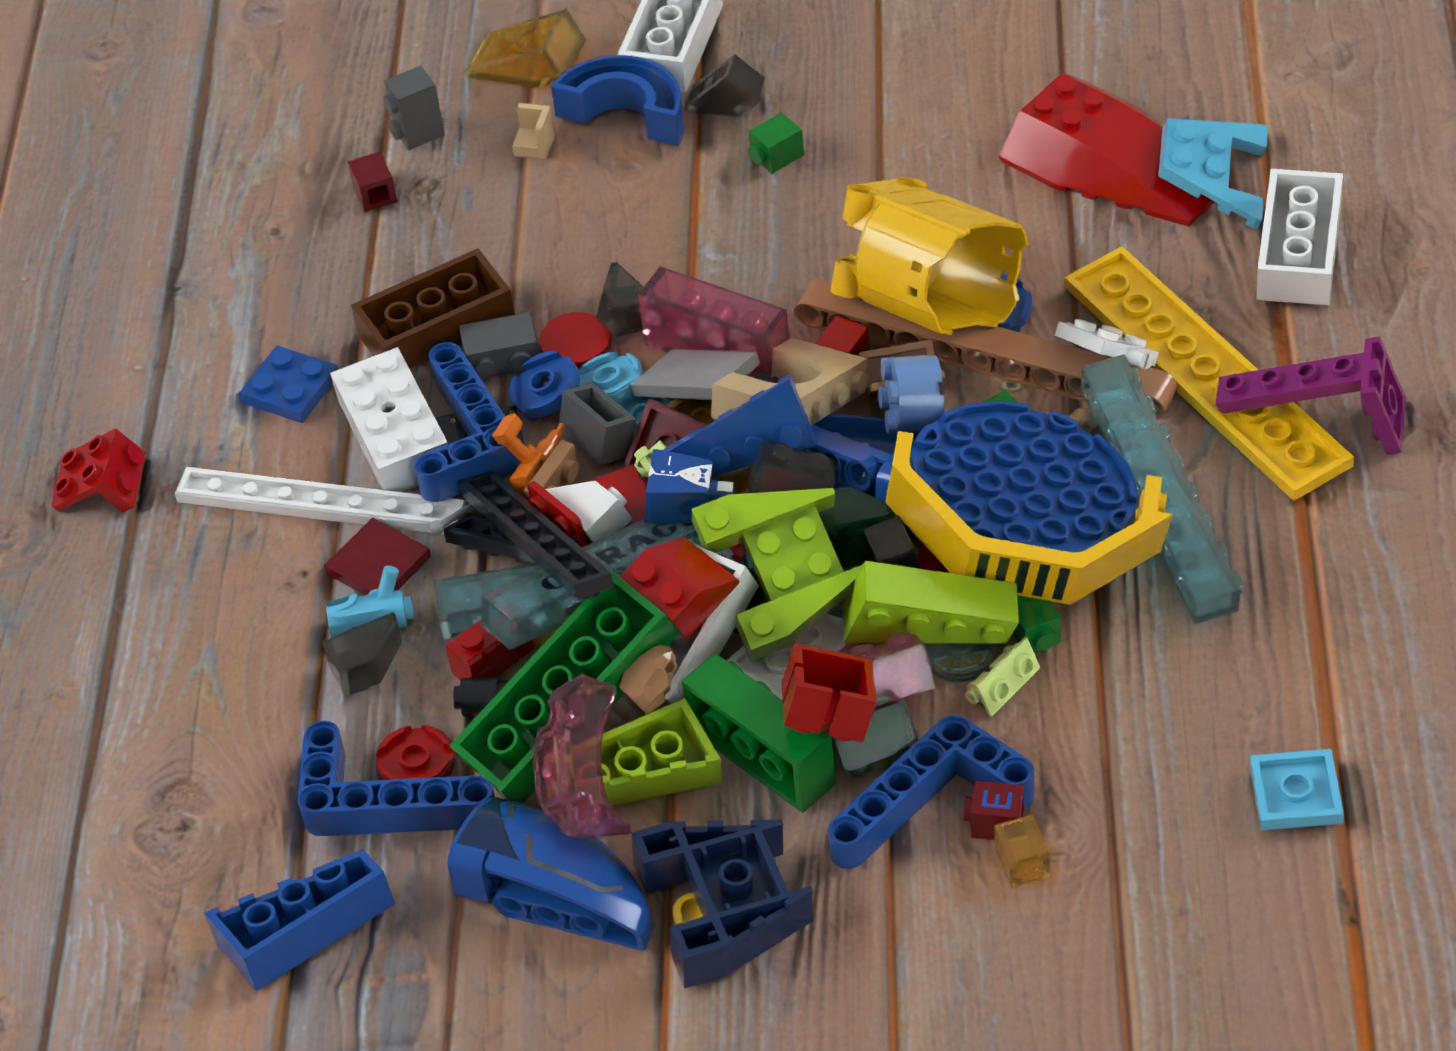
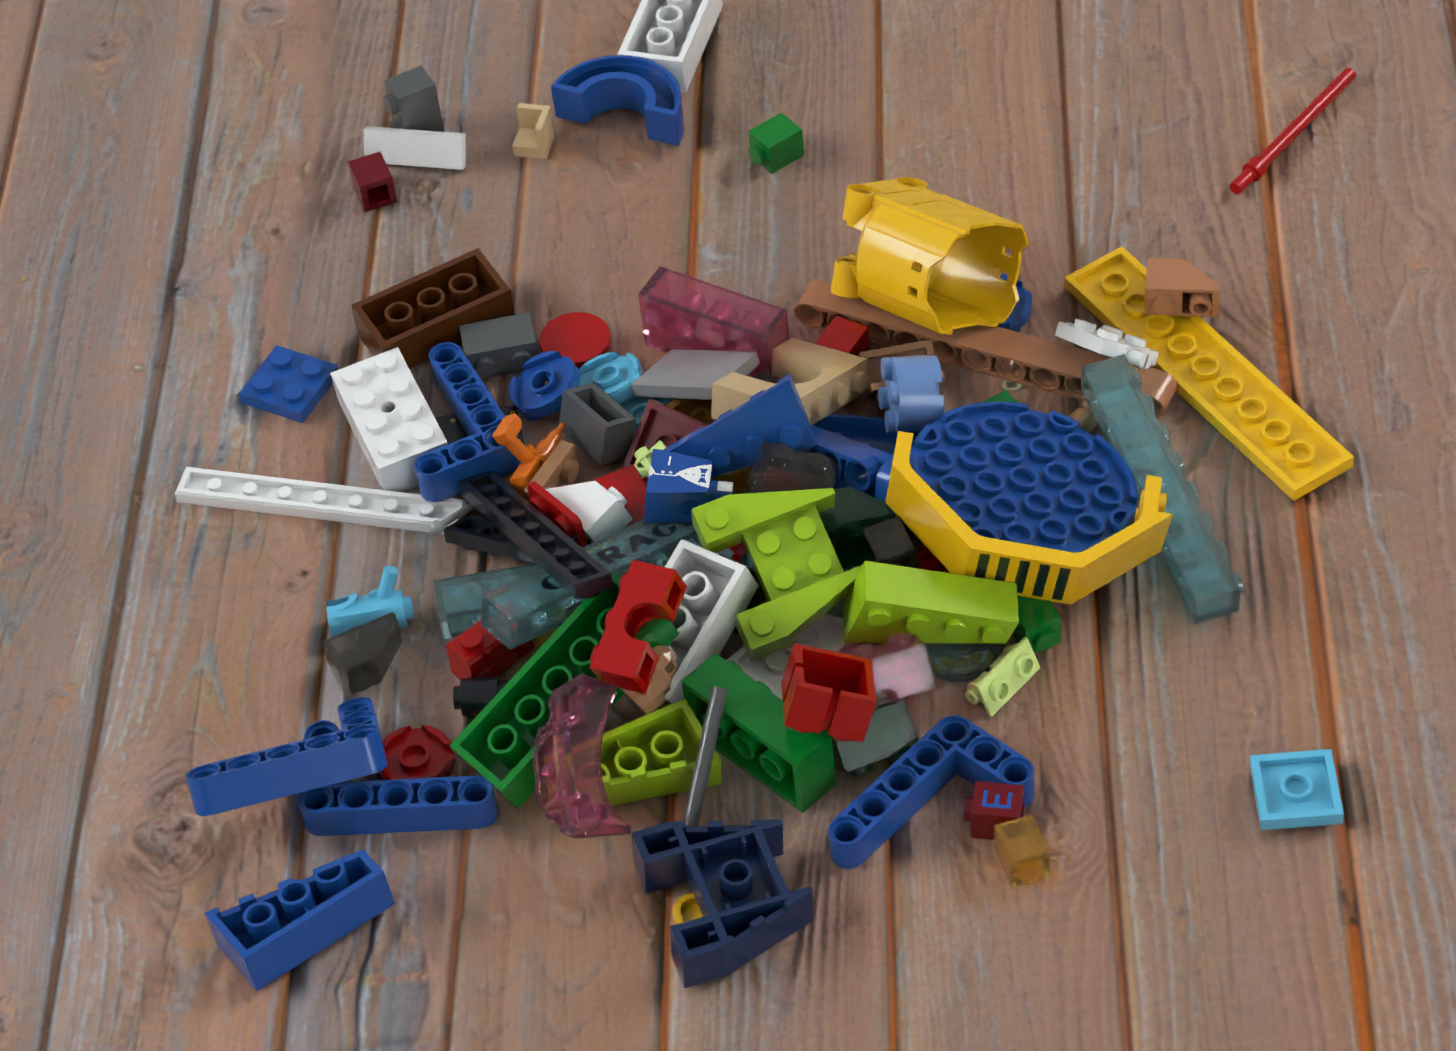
red bracket [51,428,146,513] -> none
dark red tile [324,518,431,595] -> none
blue panel [447,797,653,951] -> none
clear yellow slope [465,9,587,88] -> none
clear smoke slope [596,262,658,337] -> none
red slope [620,537,740,640] -> none
clear smoke slope [685,54,765,116] -> none
red wedge [999,73,1231,227] -> none
medium azure wing [1158,118,1268,230] -> none
magenta bracket [1216,336,1406,455] -> none
white brick [1256,169,1343,305] -> none
none -> blue beam [185,697,388,816]
none -> white tile [363,126,466,170]
none -> red arch [590,560,687,694]
none -> dark grey bar [683,686,728,826]
none -> nougat slope [1145,258,1220,317]
none -> red bar [1229,68,1356,195]

